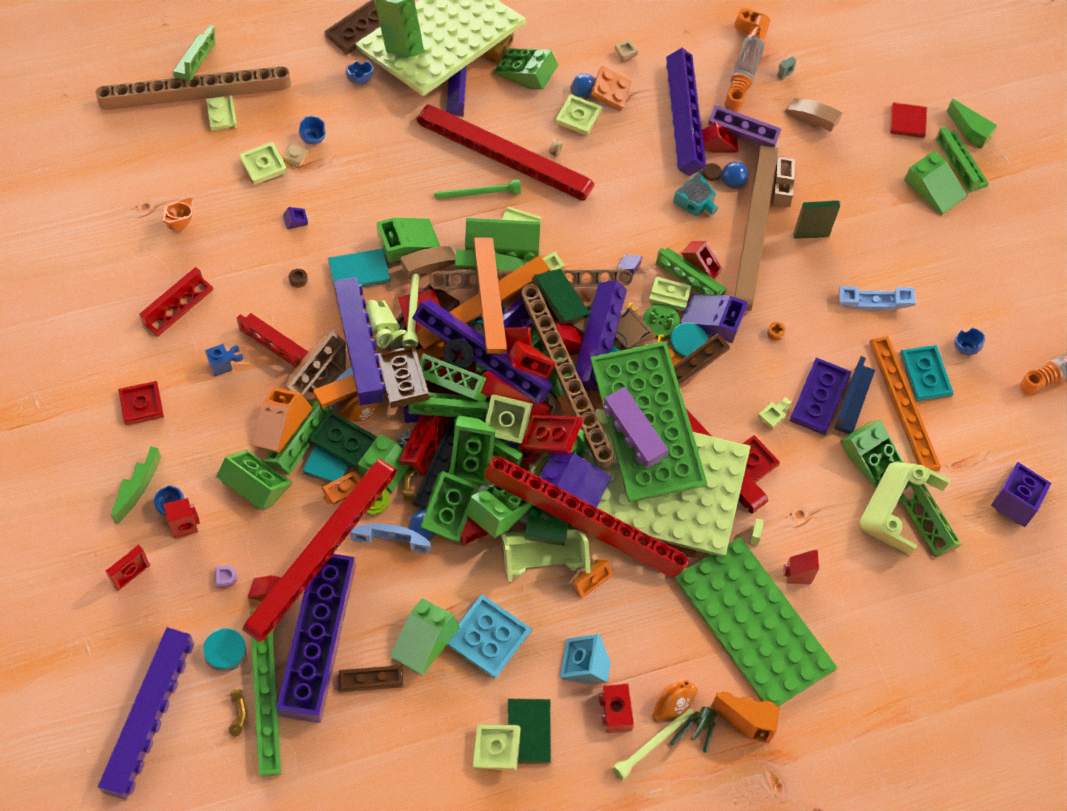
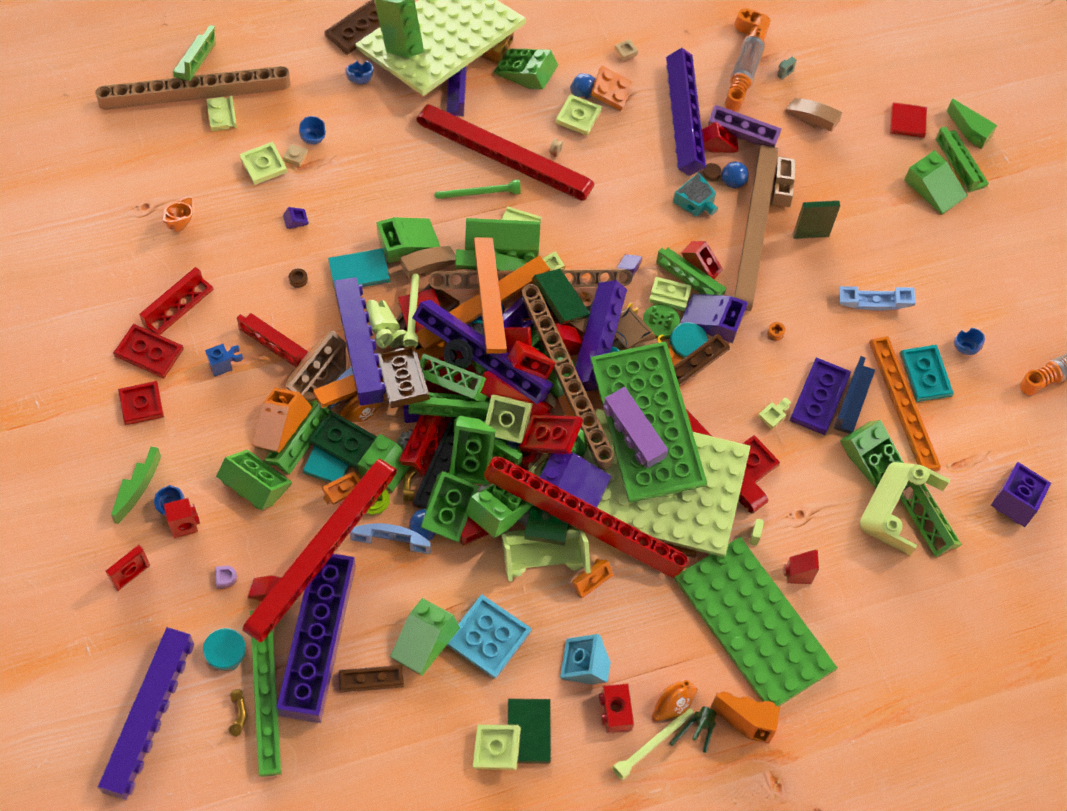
none -> red tile [113,324,184,379]

